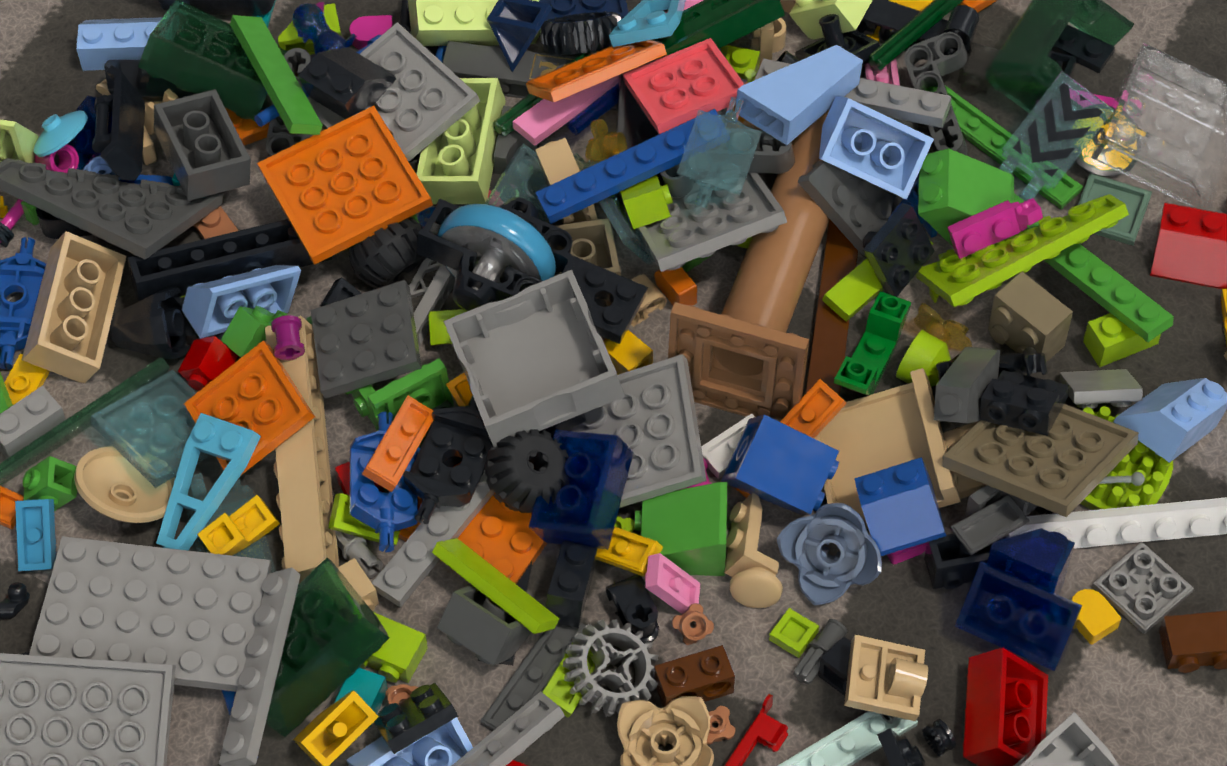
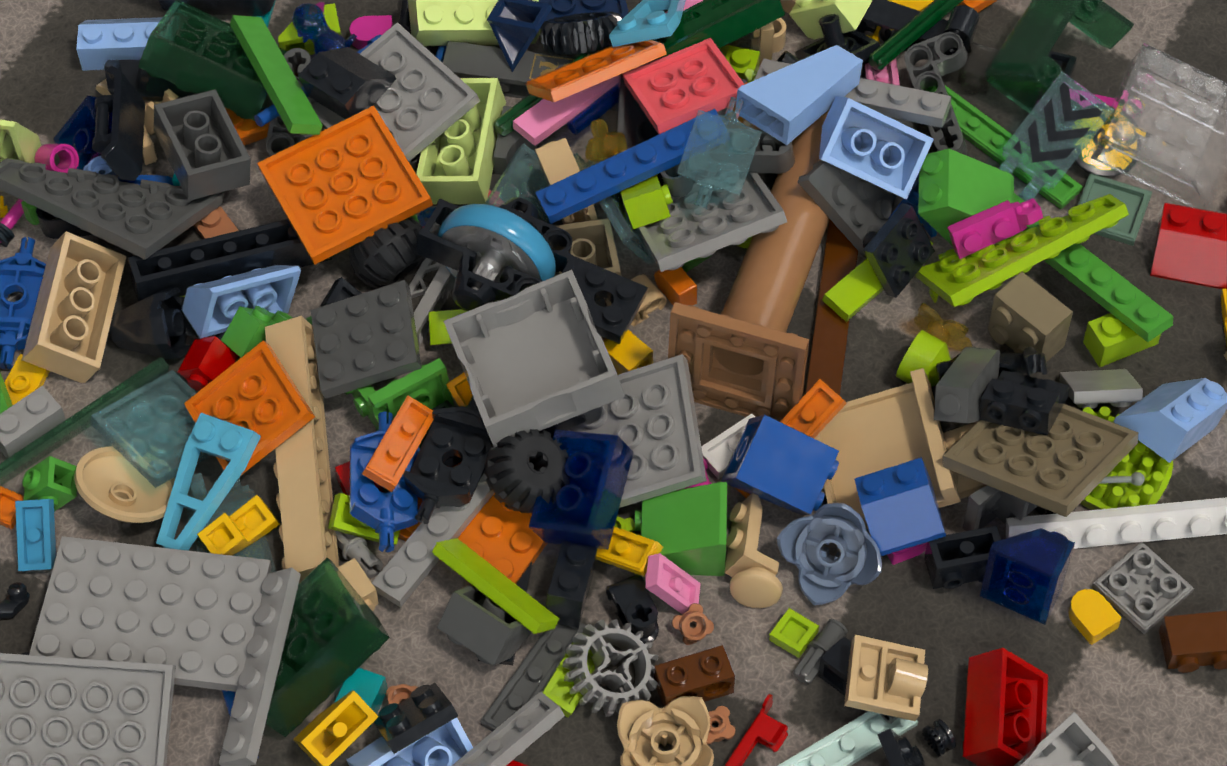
medium azure dish [33,110,88,157] -> none
magenta bush [271,315,305,360] -> none
lime brick [342,607,428,683] -> none
green slope [834,291,912,395] -> none
dark grey tile [950,494,1030,555] -> none
clear blue slope [955,561,1082,671] -> none
black plate [1044,21,1115,73] -> none

